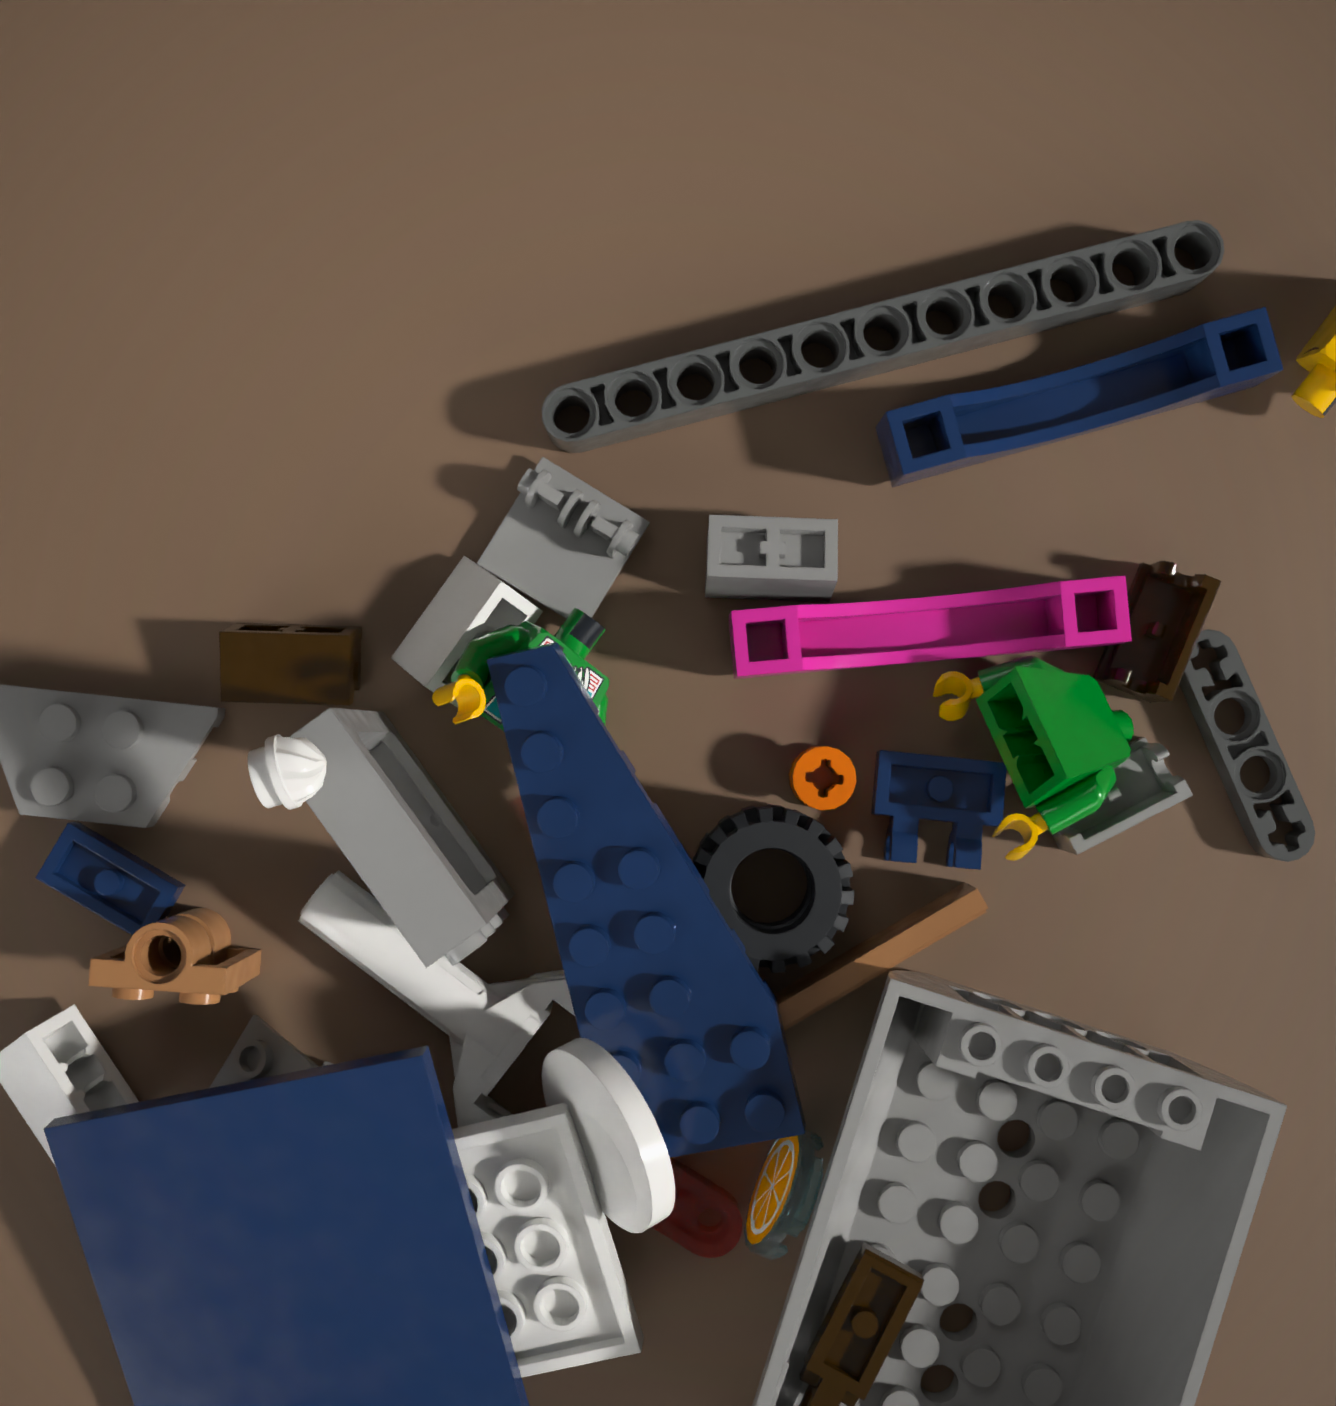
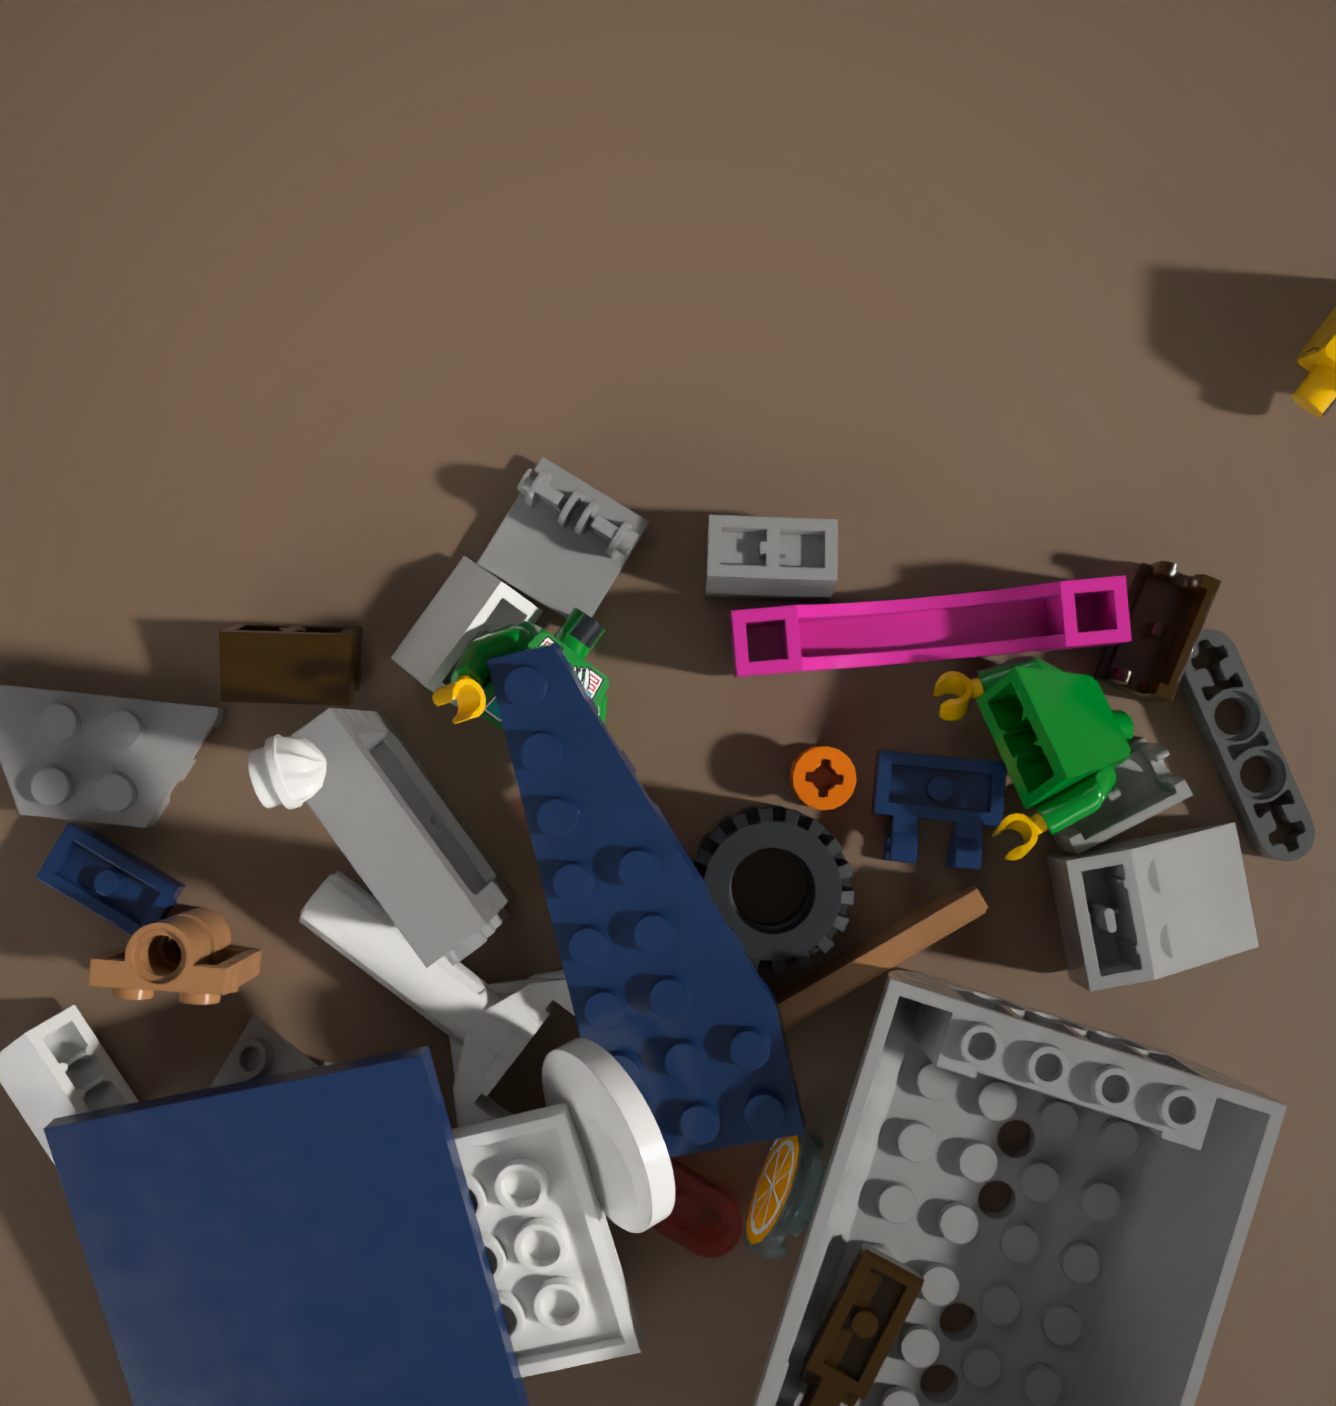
dark grey beam [542,220,1224,453] -> none
dark blue arch [875,307,1284,488] -> none
none -> light grey slope [1046,821,1259,992]

